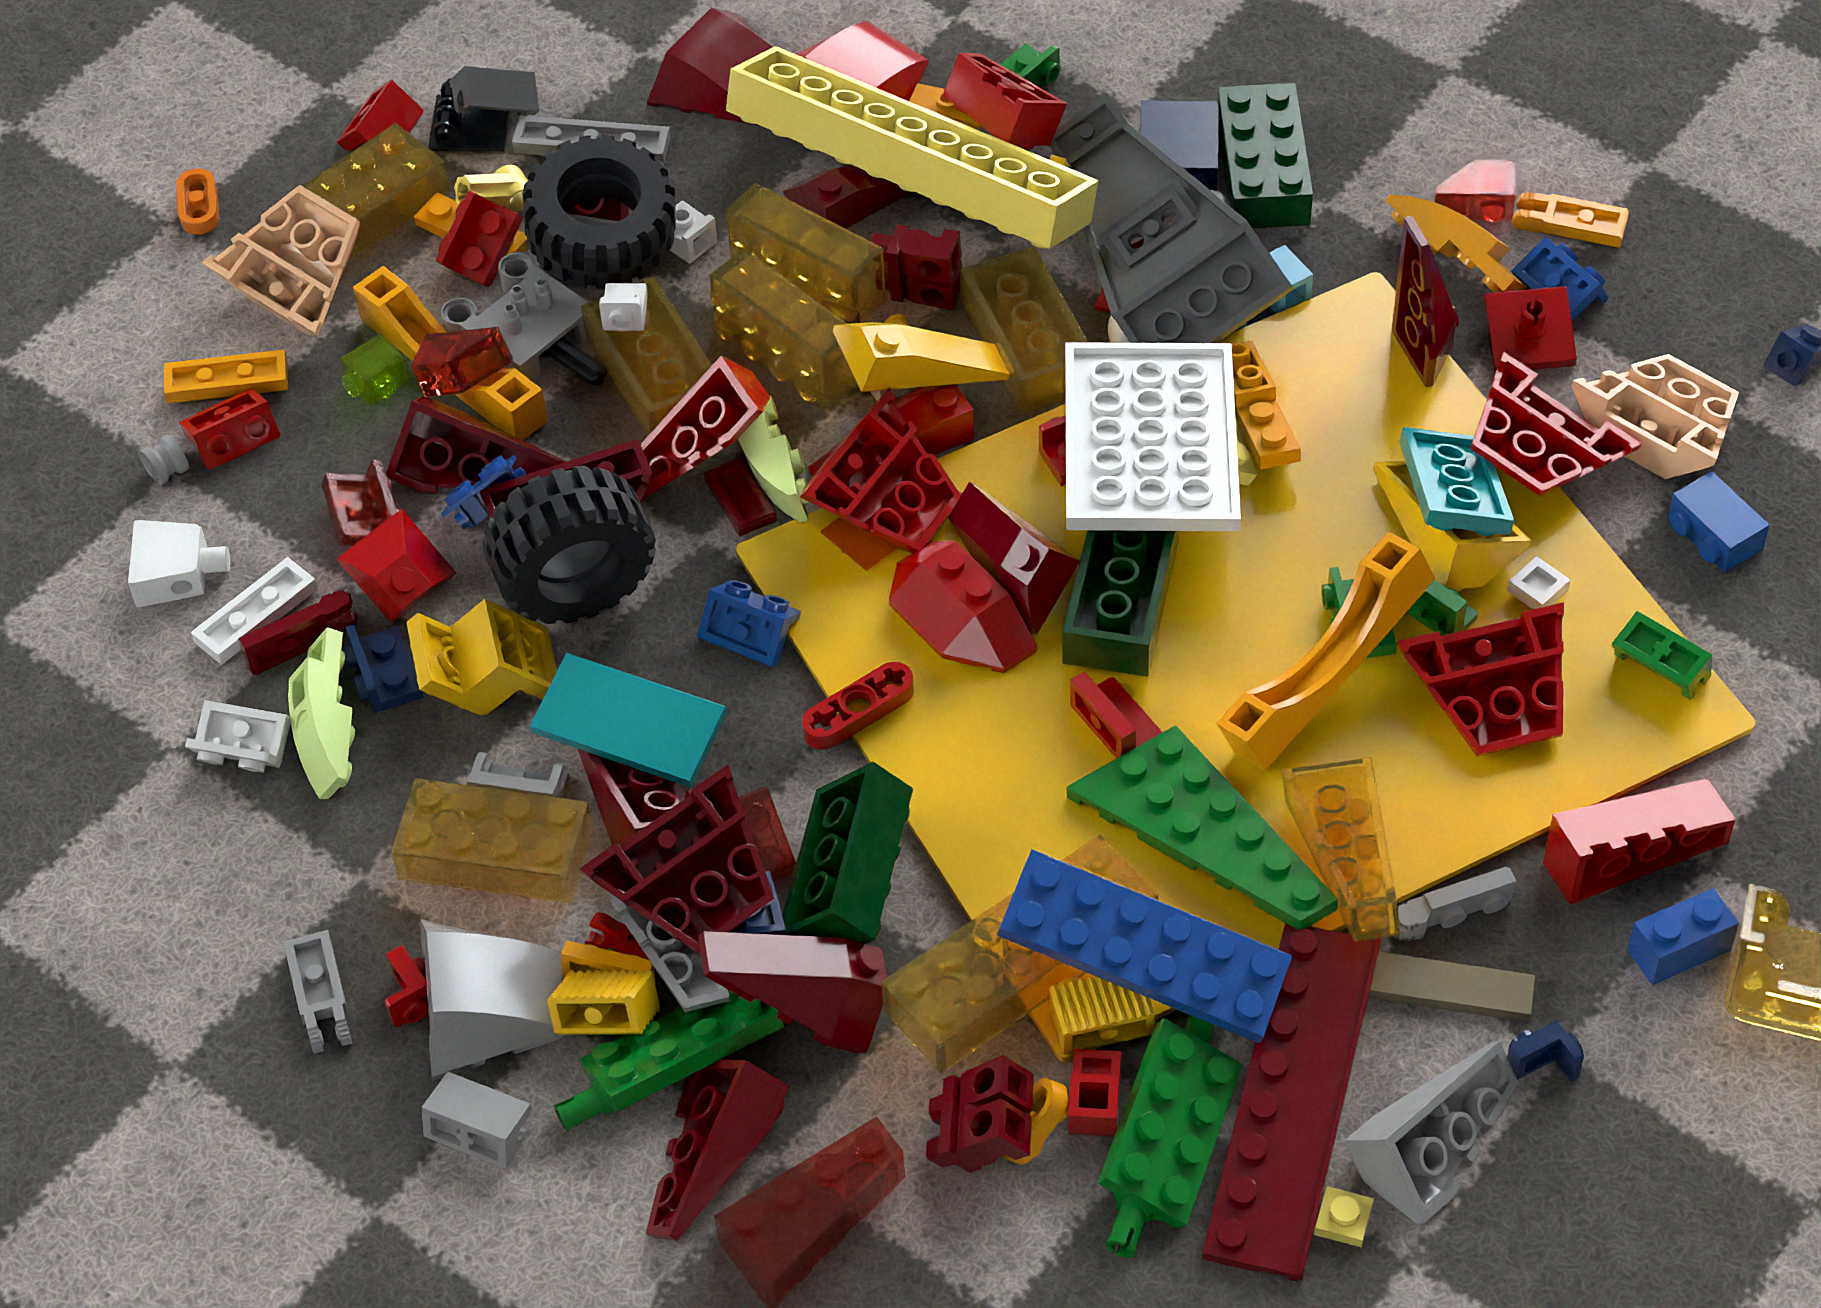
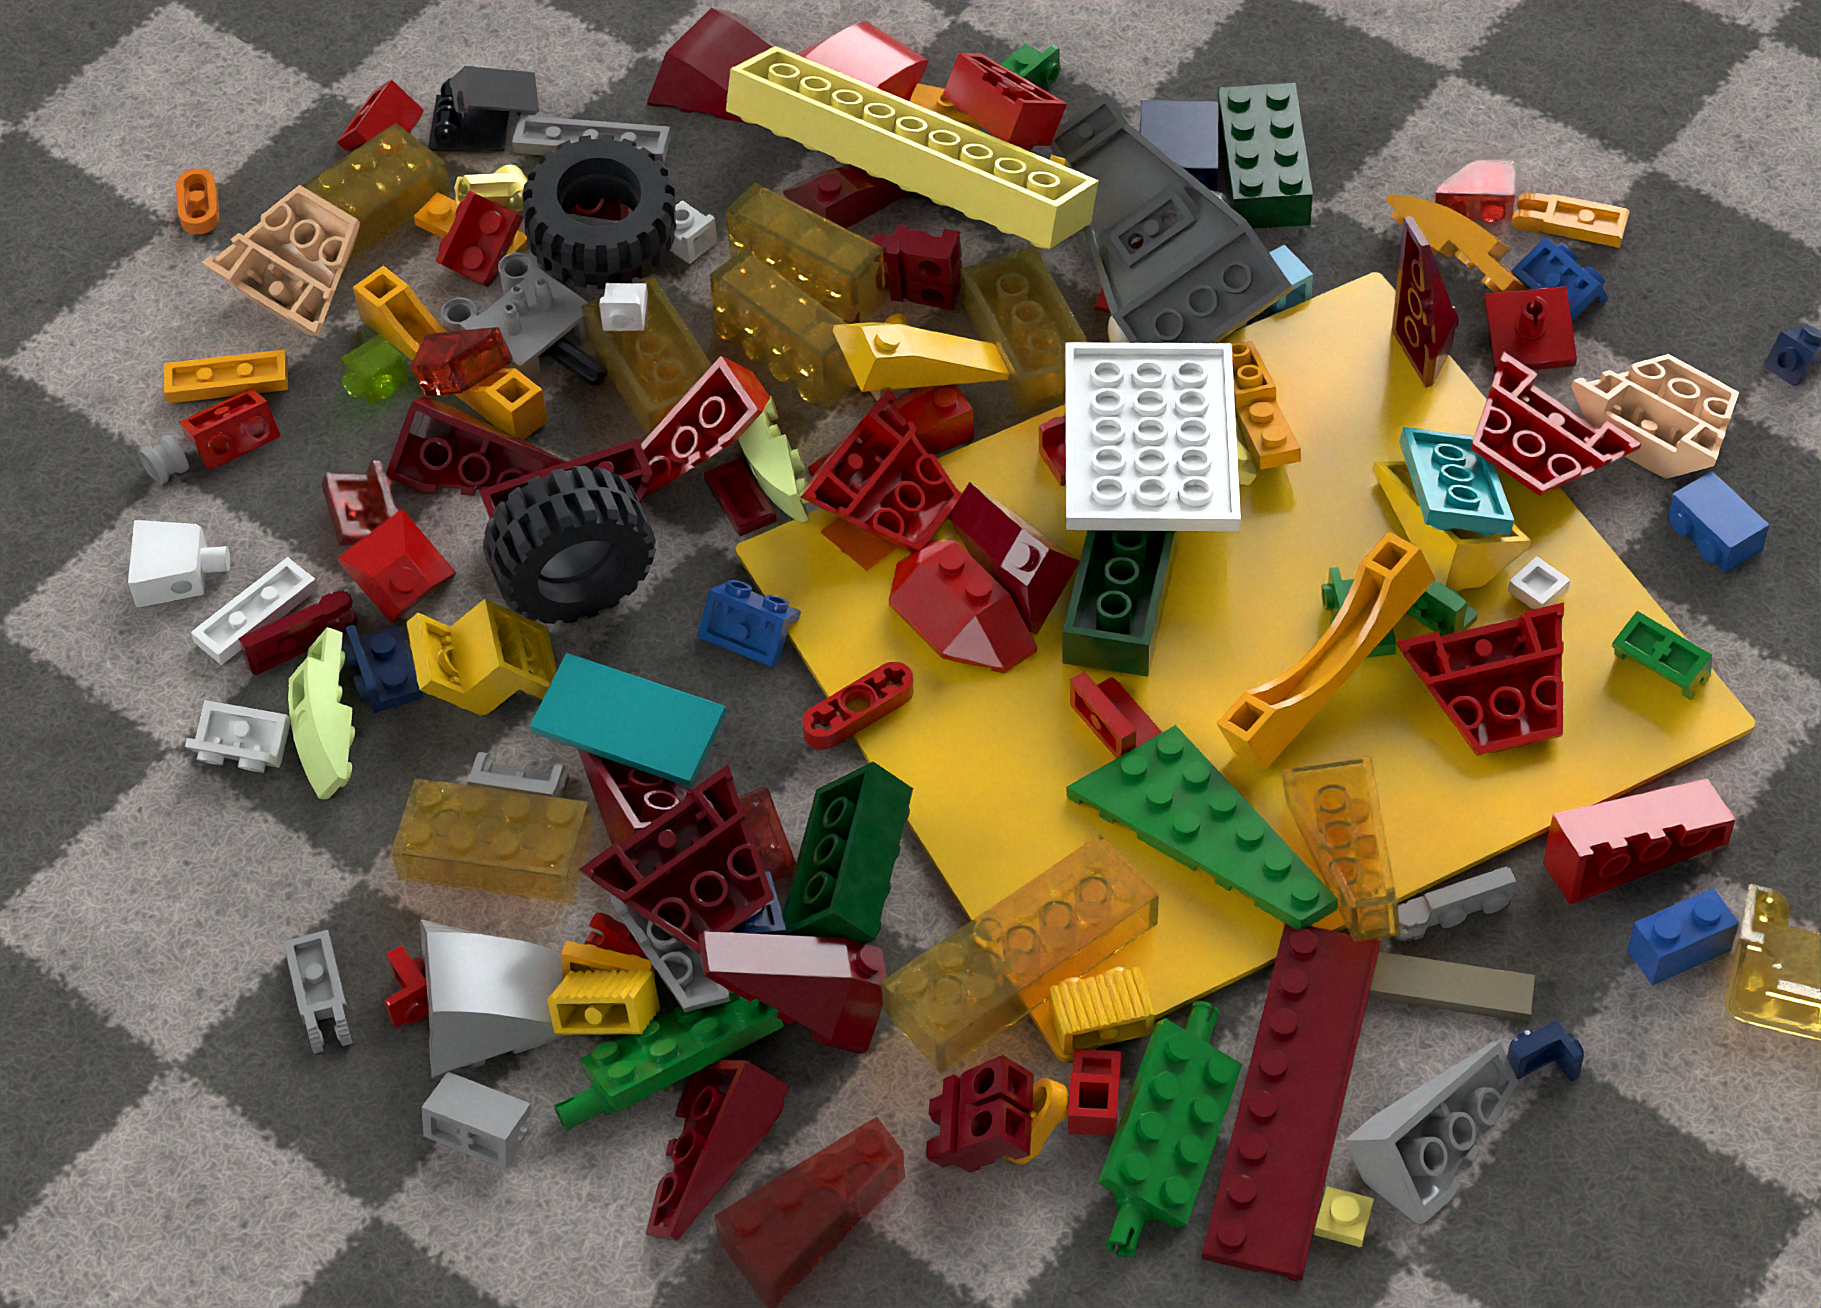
blue hinge [441,455,527,529] -> none
blue plate [997,849,1292,1043] -> none

